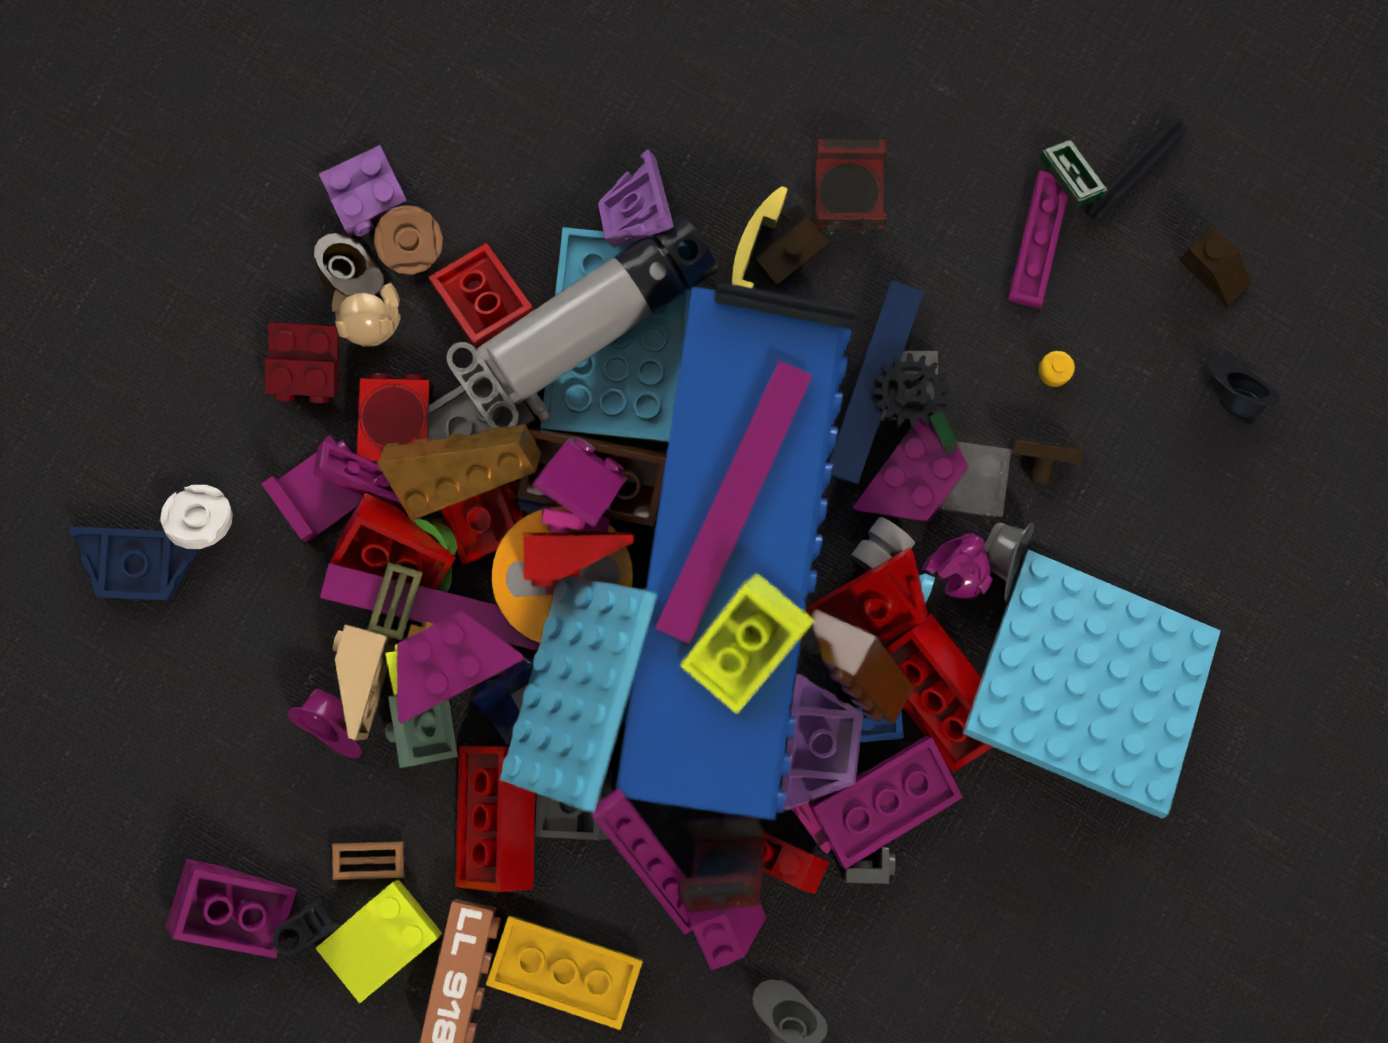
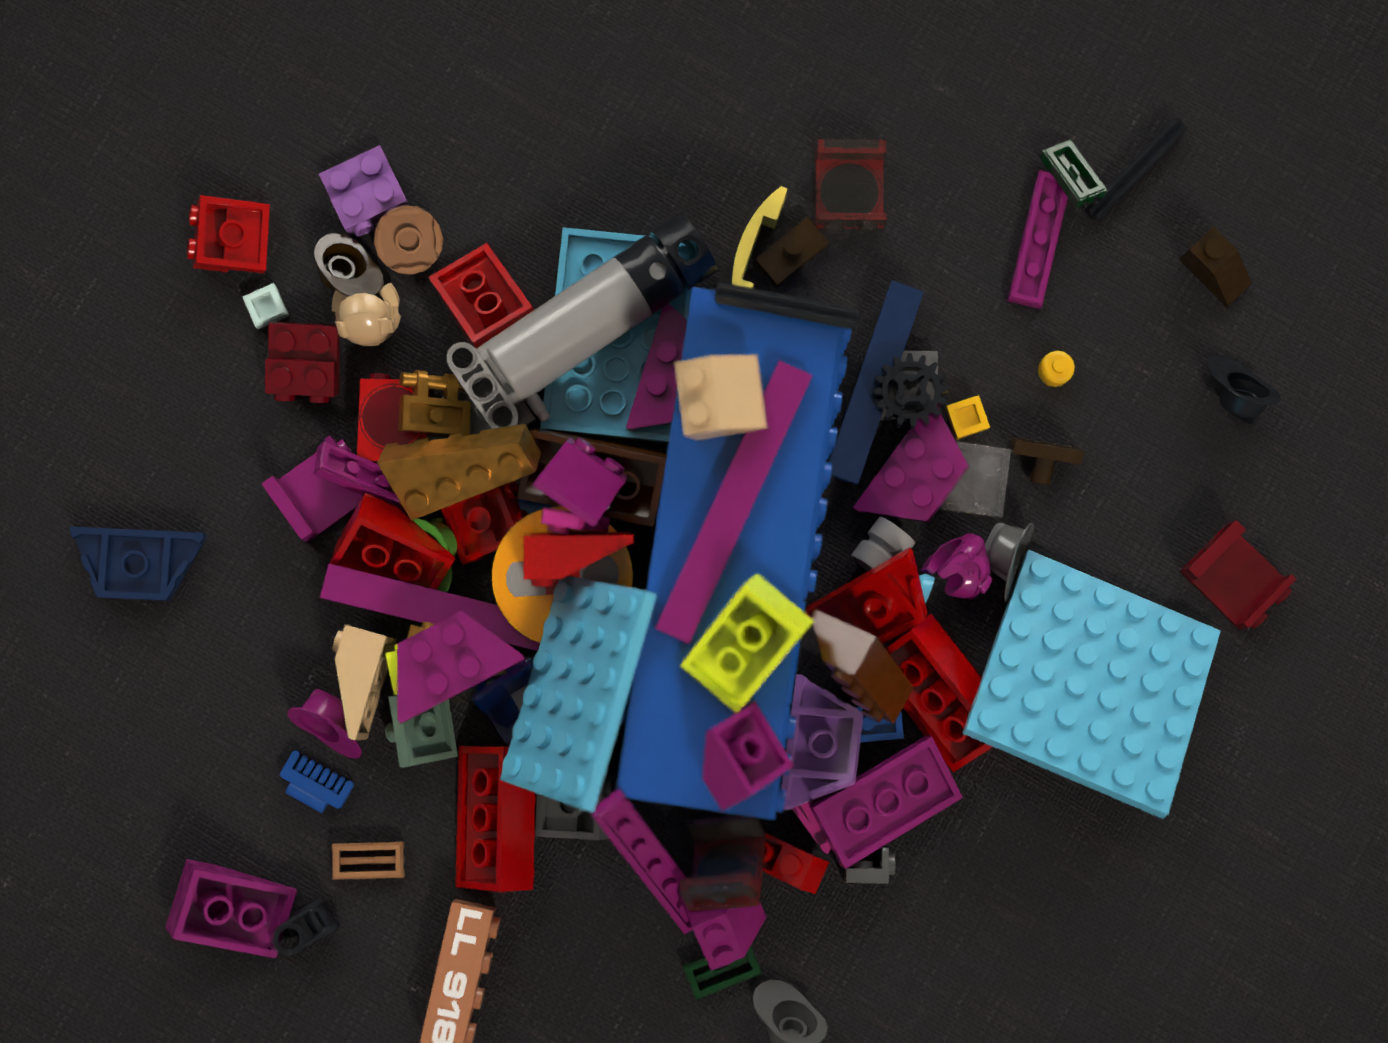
white tile [160,485,233,549] -> none
neon yellow slope [315,879,443,1003] -> none
olive tile [368,562,423,640] -> none
yellow plate [486,915,643,1030] -> none
medium lavender wing [598,149,674,248] -> none
dark green tile [929,411,958,456] -> none
none -> red plate [187,195,270,274]
none -> light aqua tile [242,283,289,329]
none -> blue piece [280,751,354,813]
none -> pearl gold plate [398,370,471,436]
none -> magenta wing [626,304,687,431]
none -> tan slope [675,355,767,441]
none -> dark green tile [683,946,762,1000]
none -> magenta slope [702,702,794,811]
none -> yellow plate [945,395,990,440]
none -> dark red panel [1179,520,1296,630]

